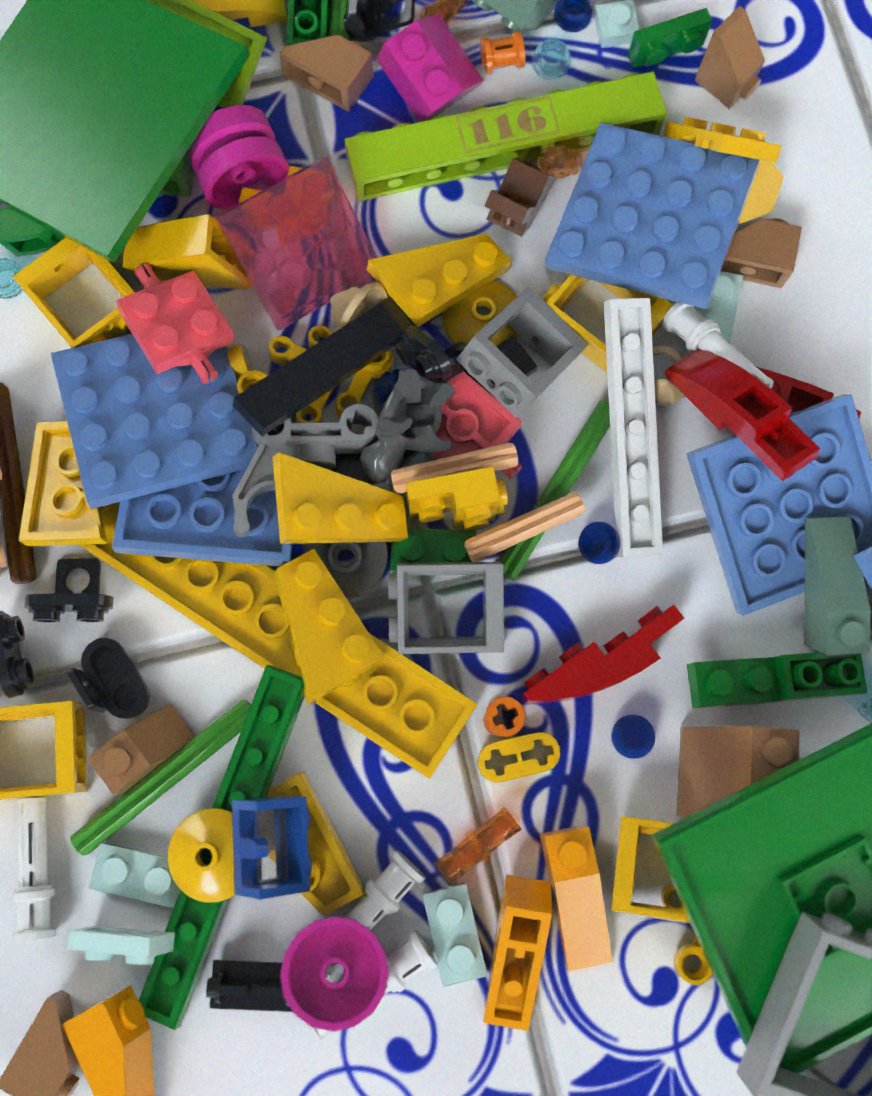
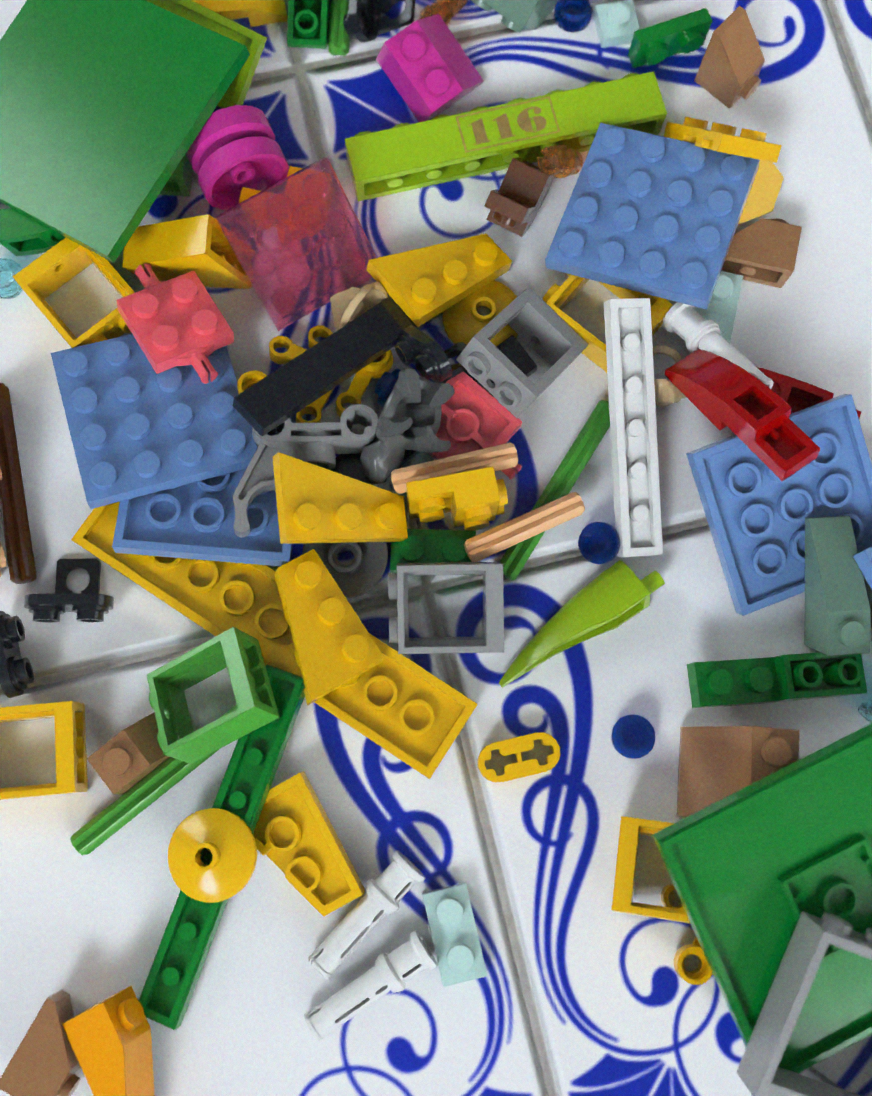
white pin [12,797,56,941] -> none
yellow wing [19,421,108,546] -> none
black bracket [66,638,150,719] -> none
light aqua plate [67,926,175,965] -> none
light aqua plate [88,842,180,908] -> none
black hinge [206,960,293,1012] -> none
yellow tile [227,344,253,382] -> none
blue window [232,795,312,900] -> none
medium nougat slope [279,35,374,112] -> none
dark pink wheel [280,917,389,1032] -> none
clear orange pin [434,807,522,886] -> none
orange bush [480,31,525,75] -> none
orange bush [483,696,525,739] -> none
light orange slope [483,875,552,1031] -> none
red slope [520,605,685,704] -> none
clear light blue plate [532,39,571,80] -> none
light orange slope [539,825,612,971] -> none
none -> bright green window [147,627,279,764]
none -> lime piece [499,560,665,688]

